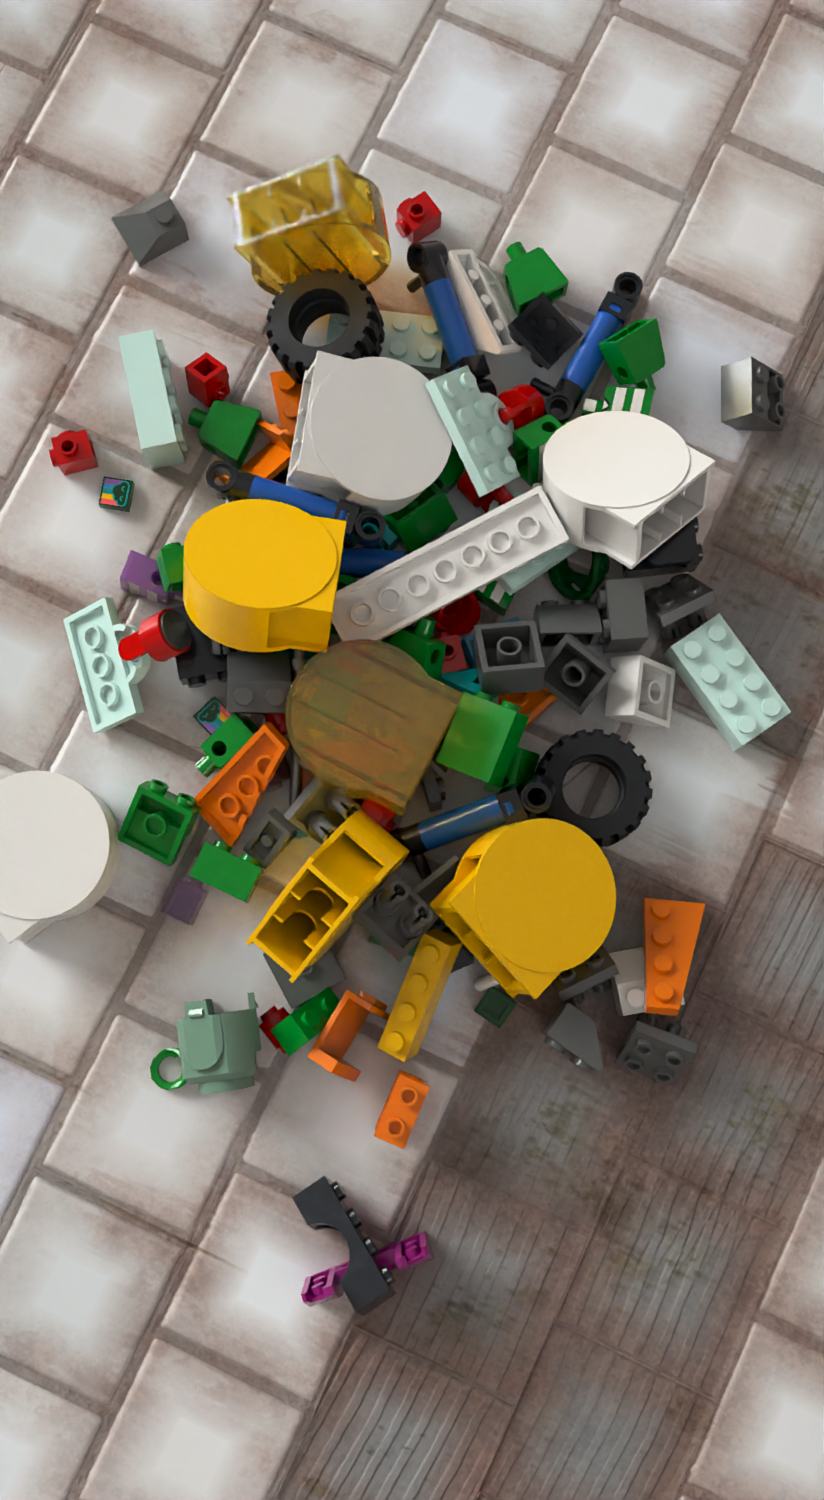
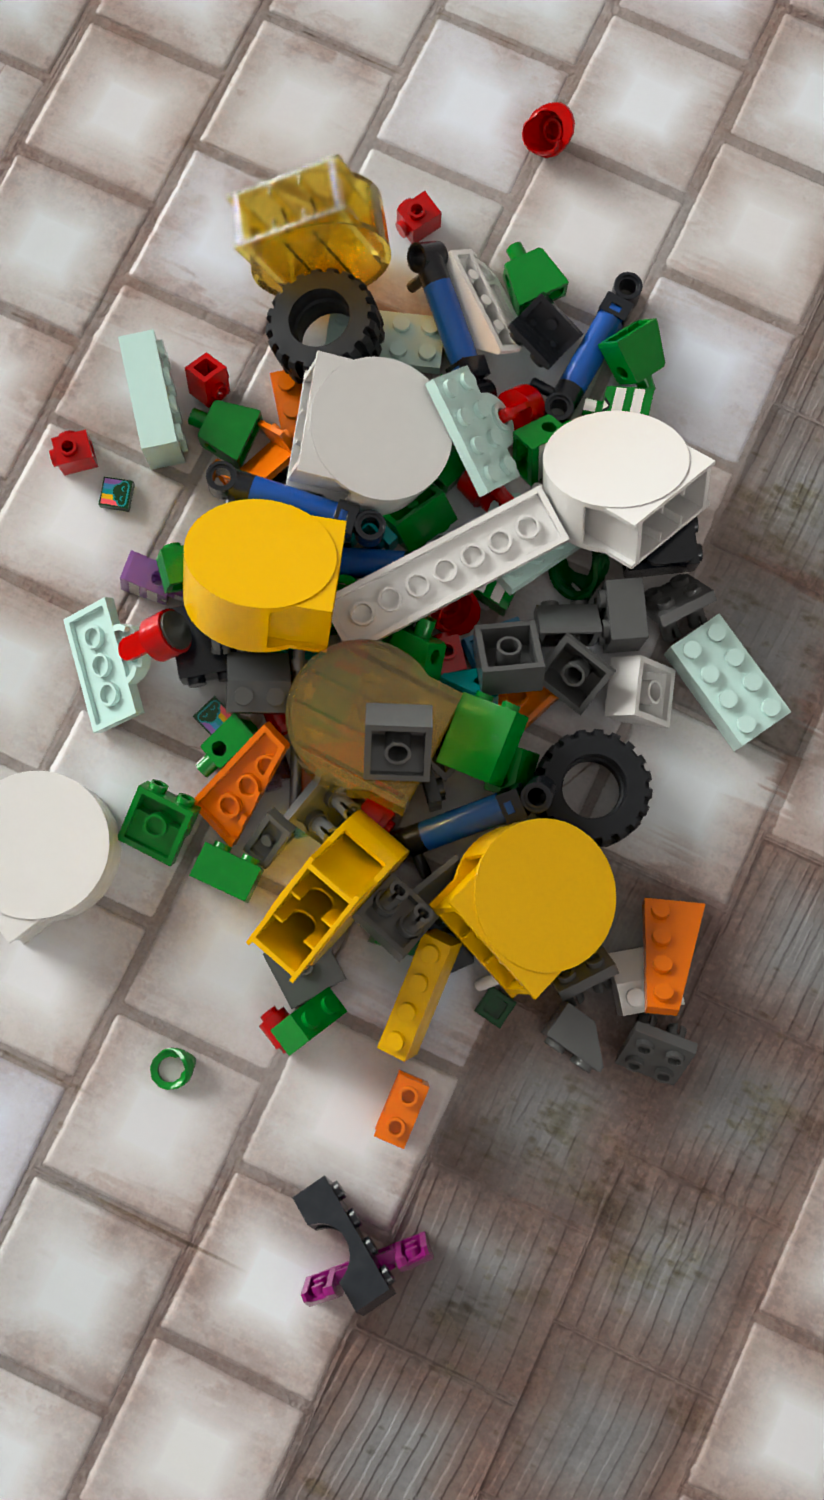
dark grey slope [111,191,190,266] -> none
clear purple brick [161,875,209,926] -> none
sand green piece [176,992,261,1094] -> none
orange panel [307,989,390,1082] -> none
dark grey slope [721,357,785,431] -> none
none -> dark grey slope [364,703,433,782]
none -> red piece [522,102,575,158]

